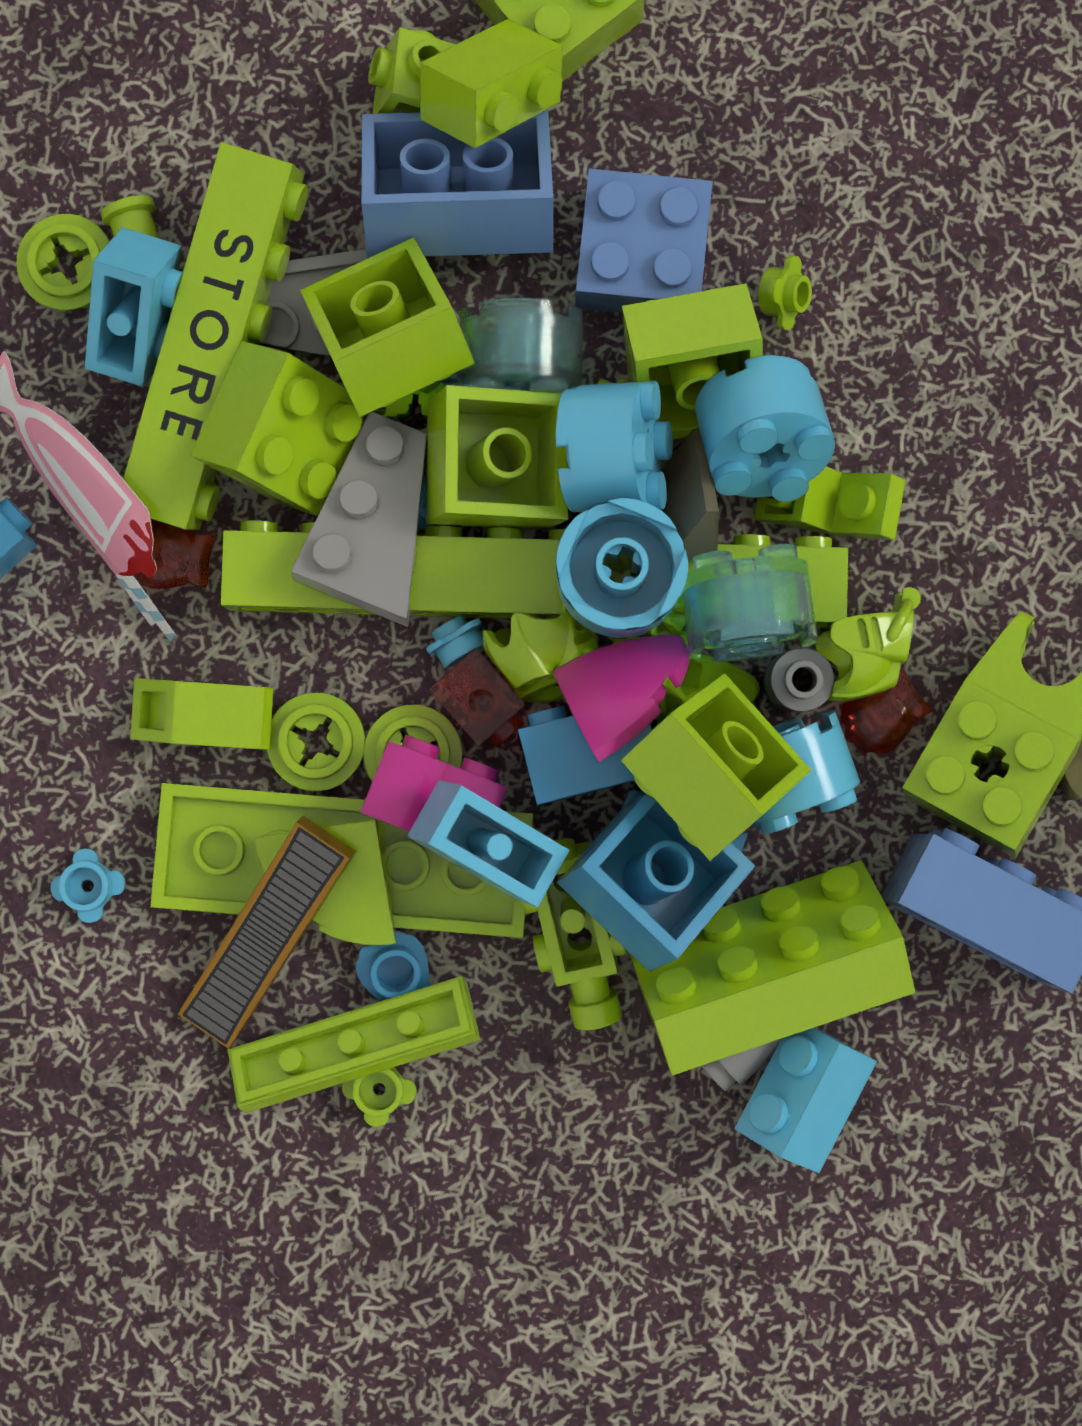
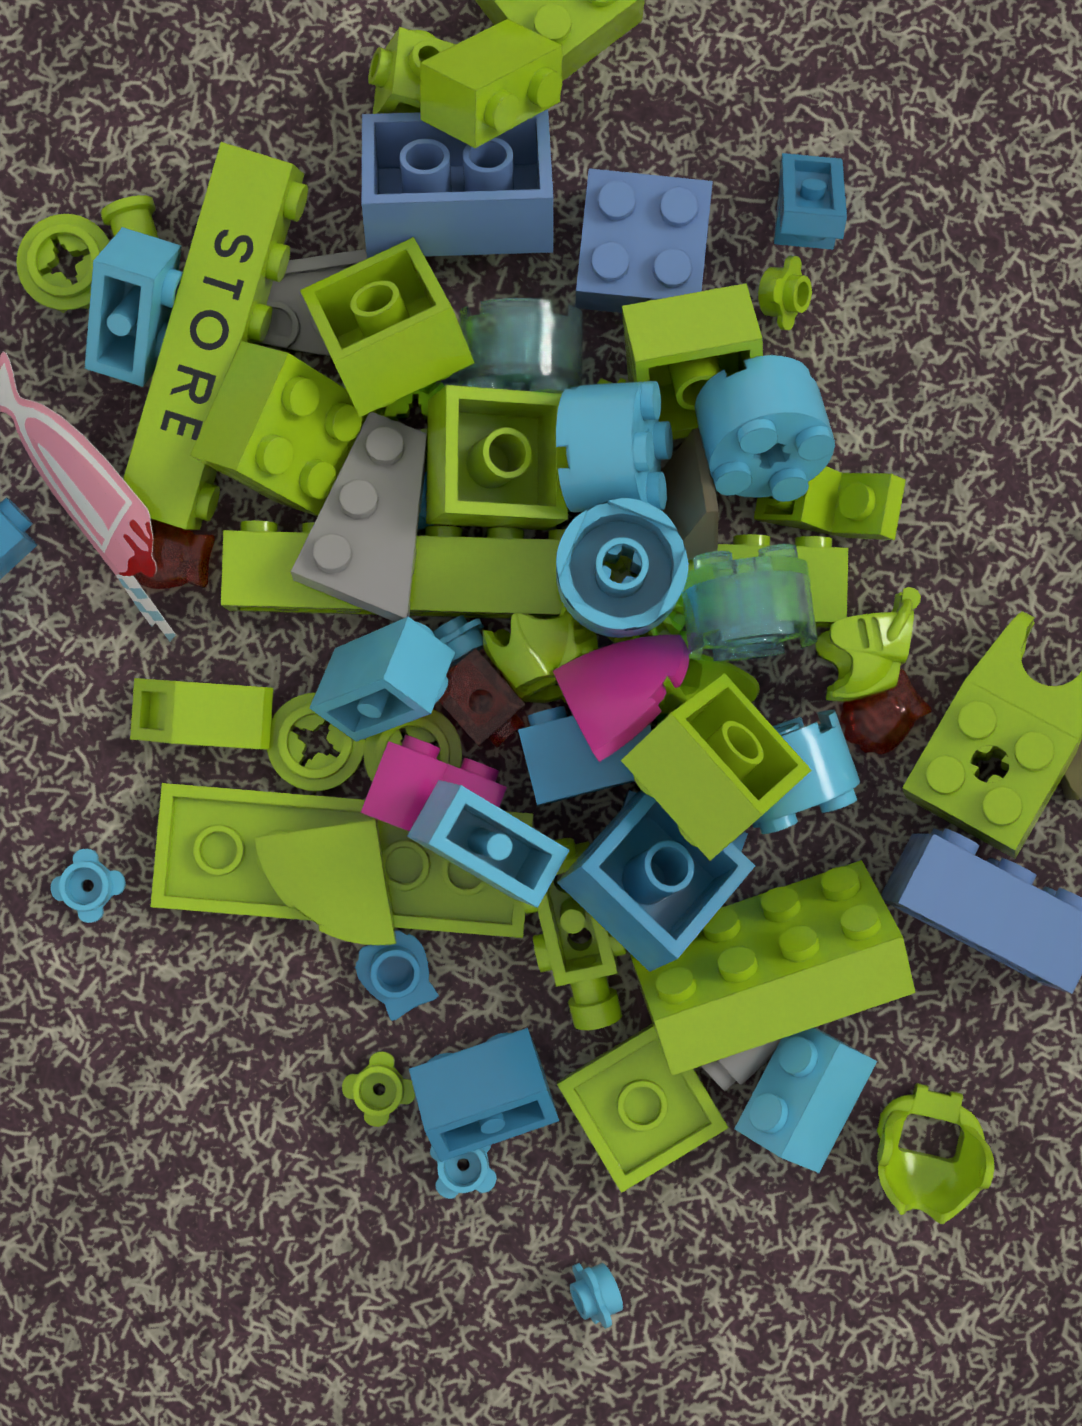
tile [178,816,356,1049] -> none
lime tile [227,976,481,1113] -> none
light grey brick [763,648,834,713] -> none
none -> medium azure brick [309,616,455,742]
none -> dark azure brick [409,1028,559,1162]
none -> medium azure plate [430,1145,497,1199]
none -> lime plate [557,1024,729,1193]
none -> medium azure plate [570,1263,623,1329]
none -> dark azure slope [774,153,847,250]
none -> lime helmet [877,1083,994,1224]

